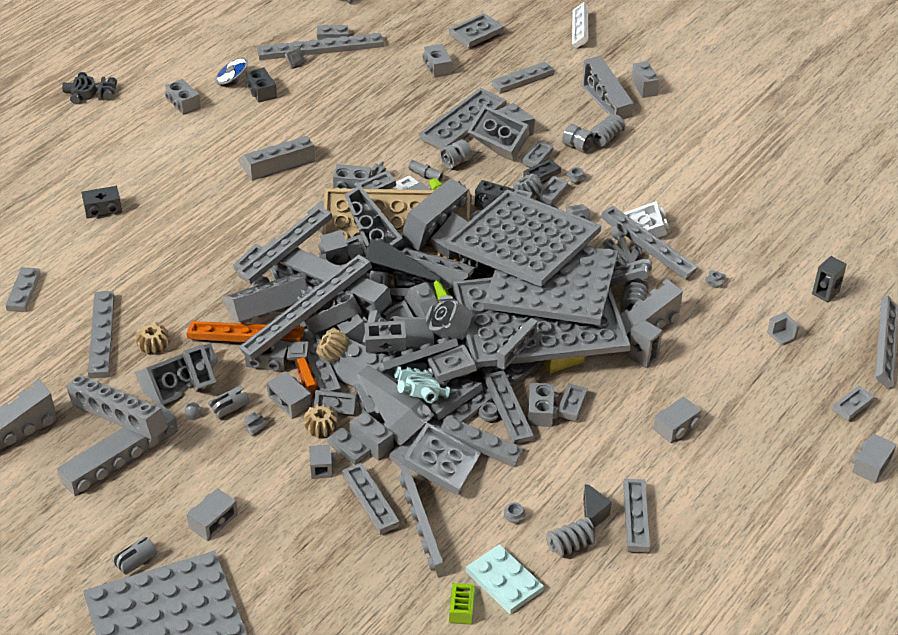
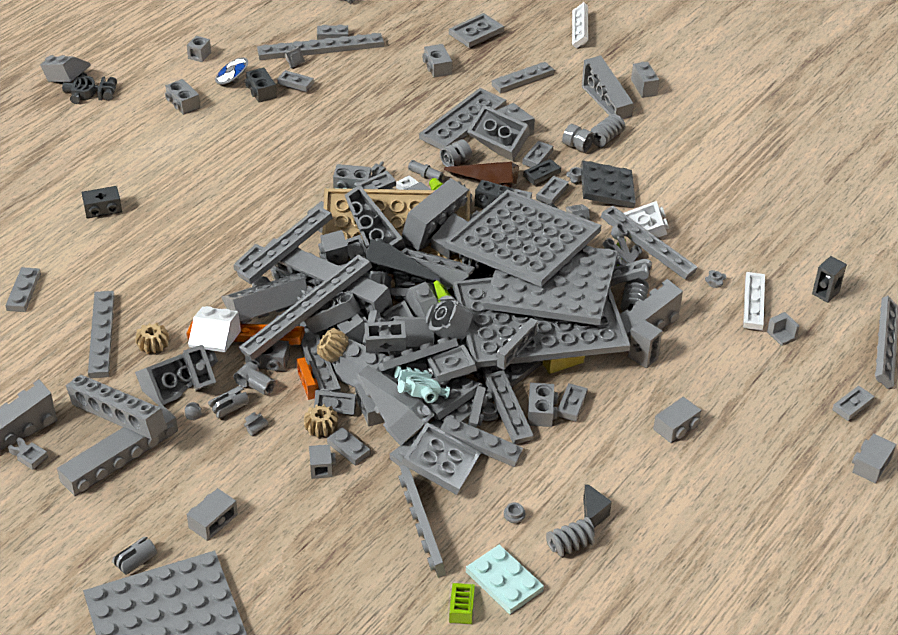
light grey slope [238,136,315,181] -> none
light grey brick [267,372,312,419] -> none
light grey brick [287,341,308,366] -> none
light grey plate [343,463,400,535] -> none
light grey brick [350,412,394,461] -> none
light grey gear [513,174,543,198] -> none
light grey plate [623,479,650,552] -> none
none -> light grey plate [8,437,48,470]
none -> light grey slope [40,55,91,82]
none -> light grey brick [187,36,211,62]
none -> white slope [188,306,241,352]
none -> light grey piece [233,362,275,395]
none -> light grey plate [277,70,314,92]
none -> reddish brown wedge [444,161,519,188]
none -> light grey plate [468,386,488,428]
none -> dark grey plate [580,160,636,208]
none -> white plate [743,272,765,330]

